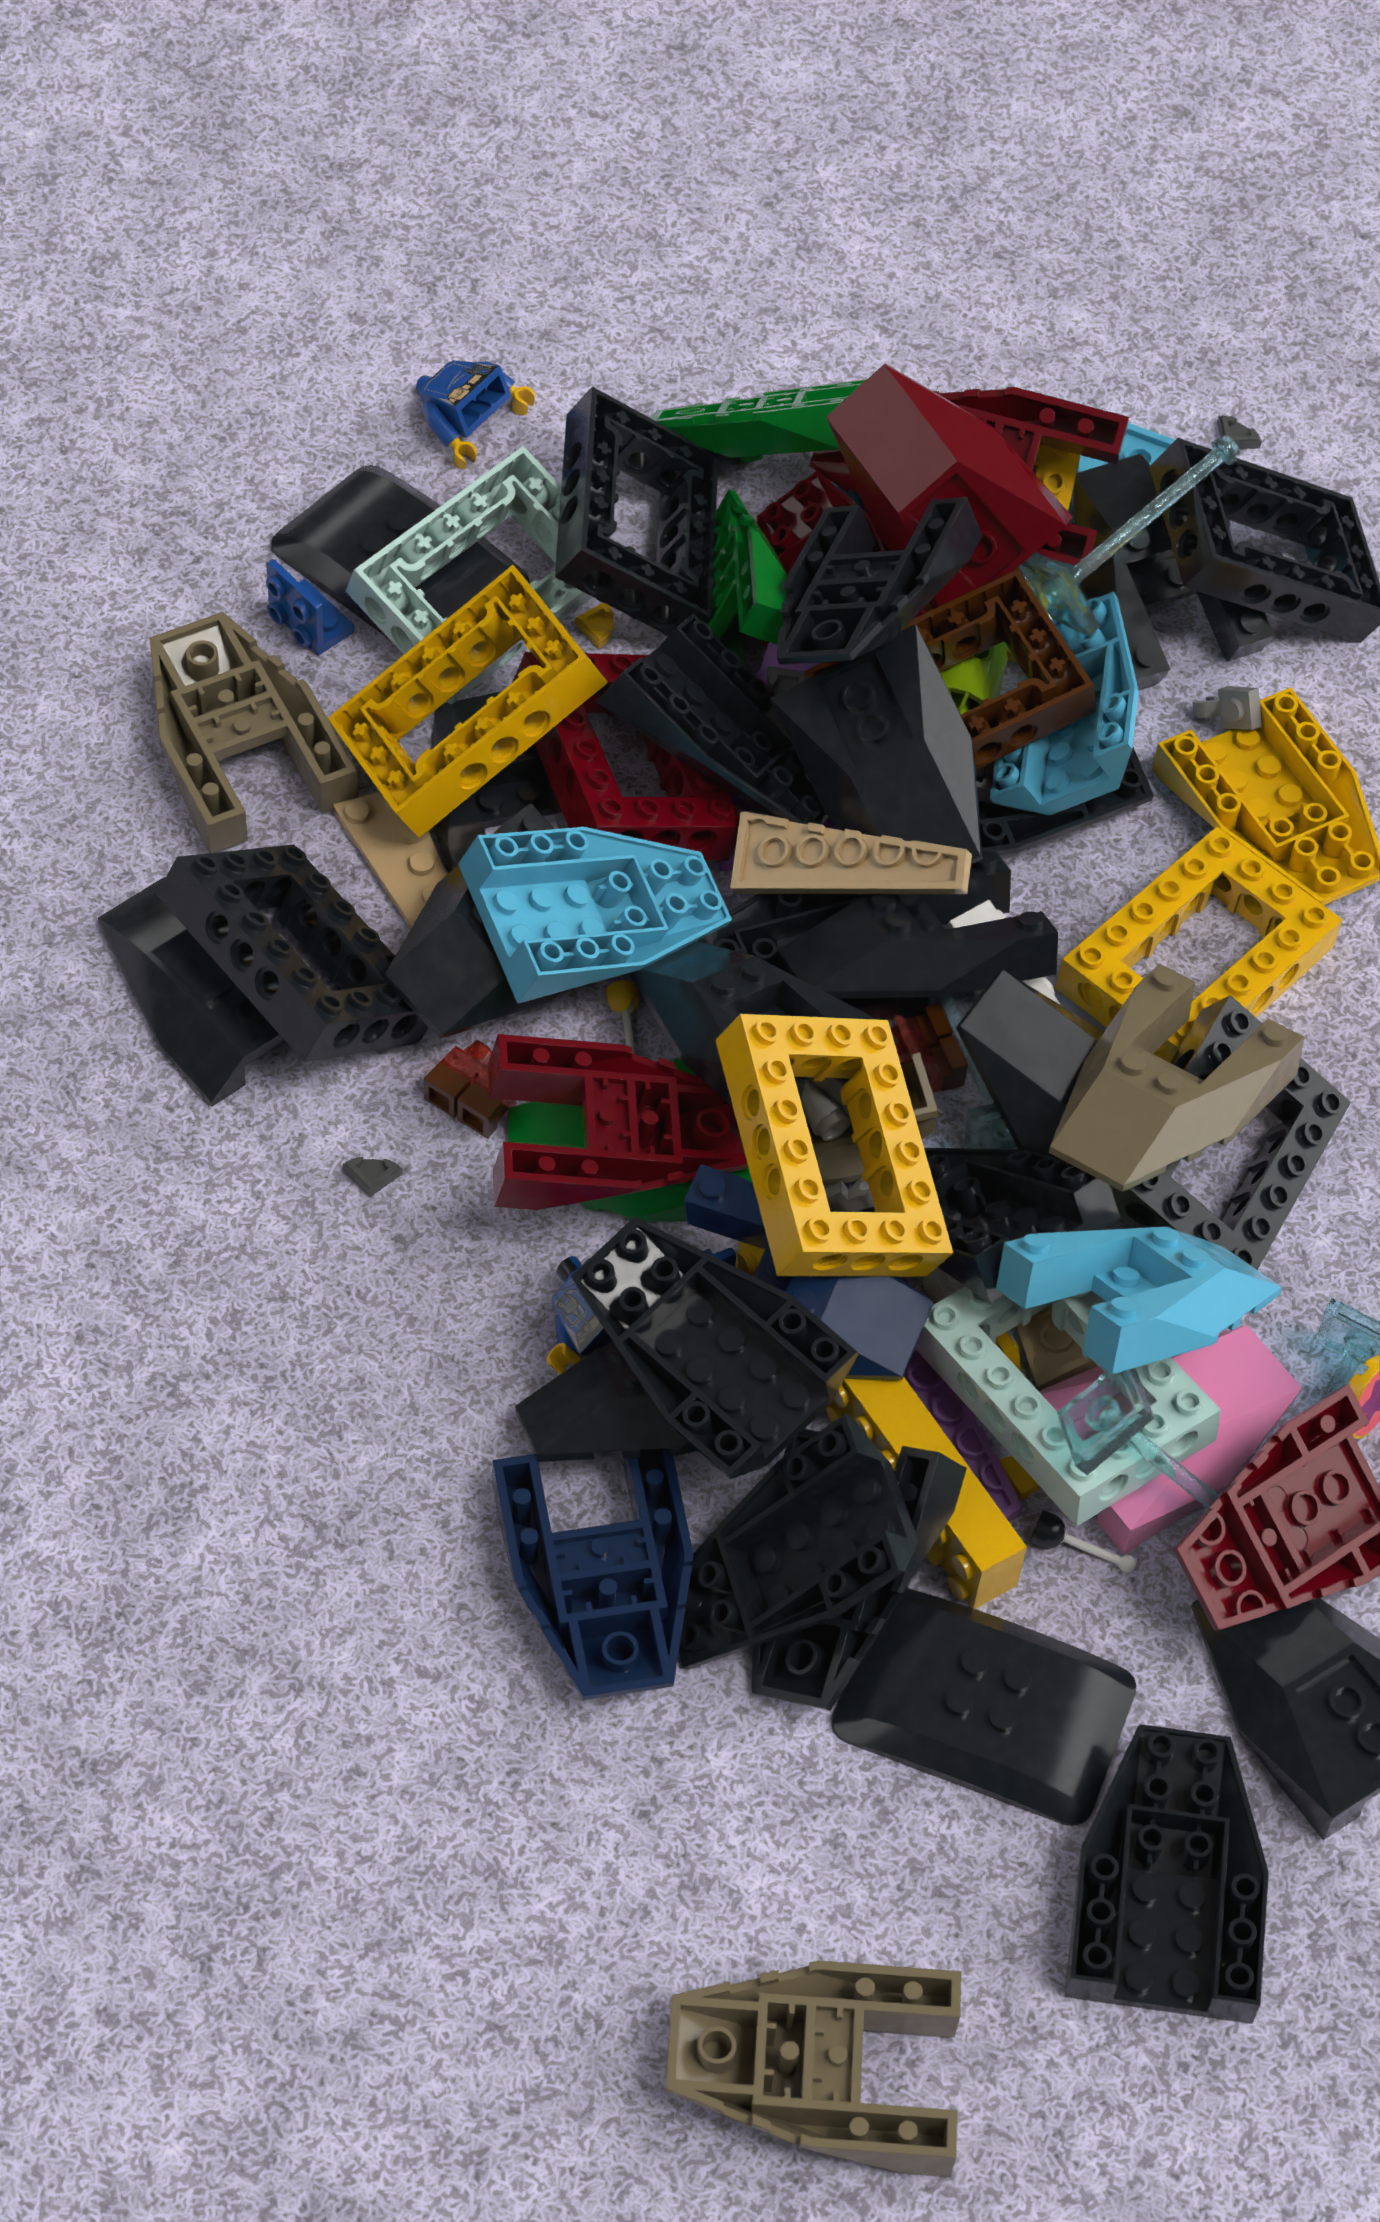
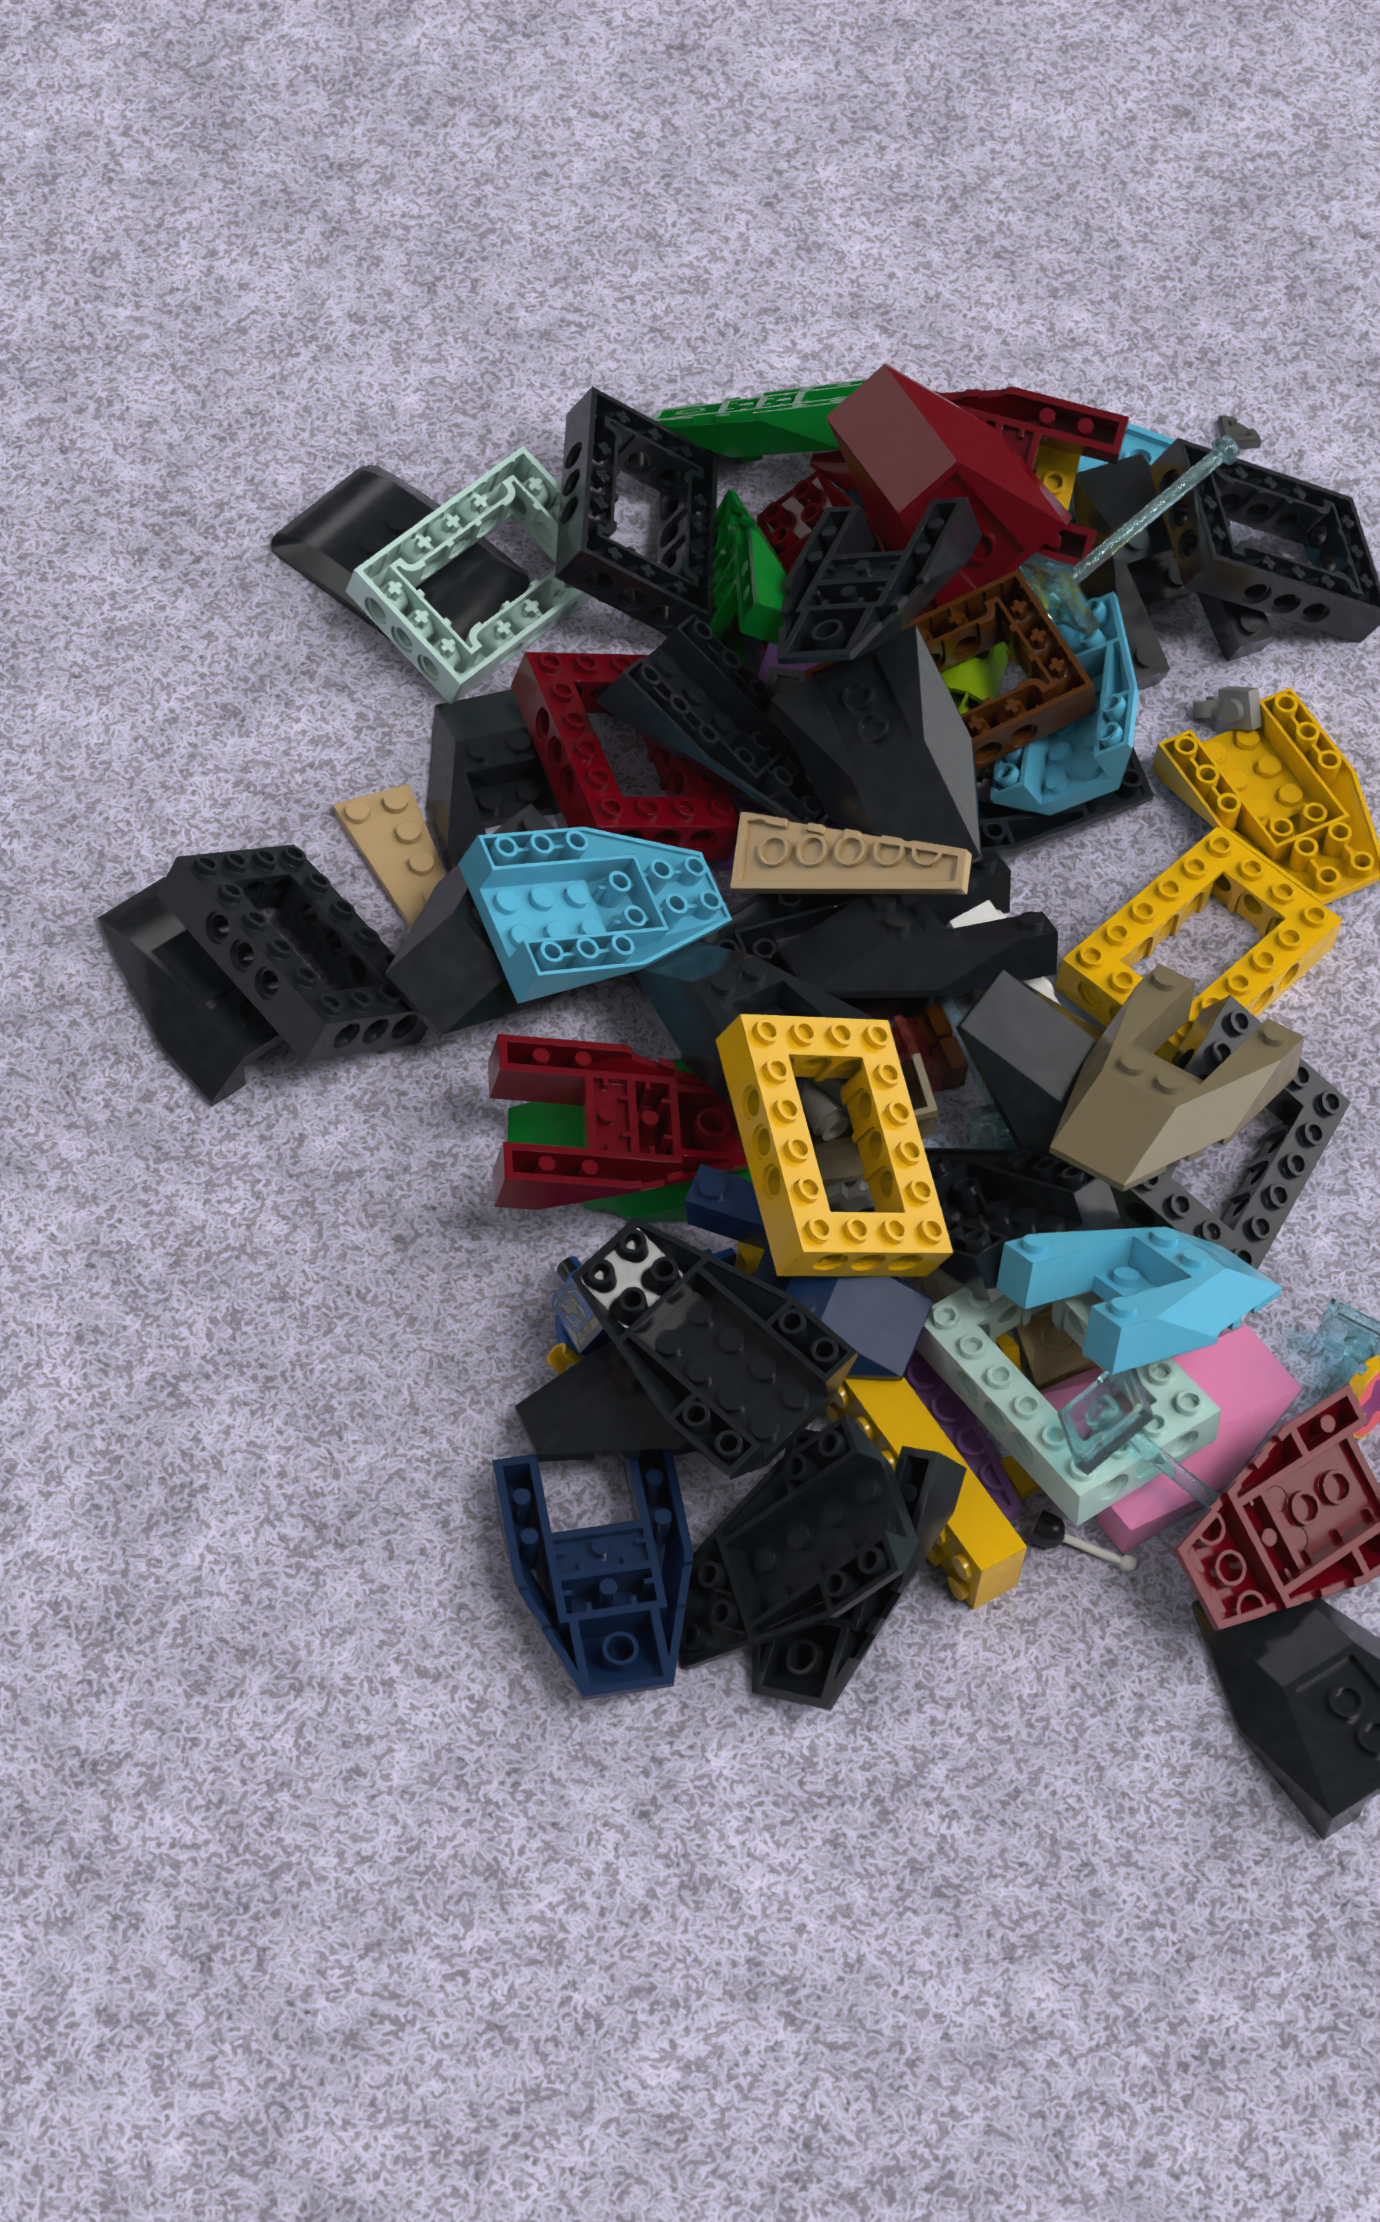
dark tan wedge [150,612,358,853] -> none
blue bracket [266,559,355,656] -> none
yellow brick [328,565,608,838] -> none
dark grey tile [343,1157,403,1198] -> none
blue torso [416,360,535,469] -> none
reddish brown hips [424,1040,516,1139] -> none
yellow tile [575,603,614,649] -> none
yellow hinge [606,980,640,1054] -> none
dark tan wedge [665,1960,962,2177] -> none
black wedge [832,1588,1136,1826] -> none
black wedge [1064,1724,1269,2024] -> none

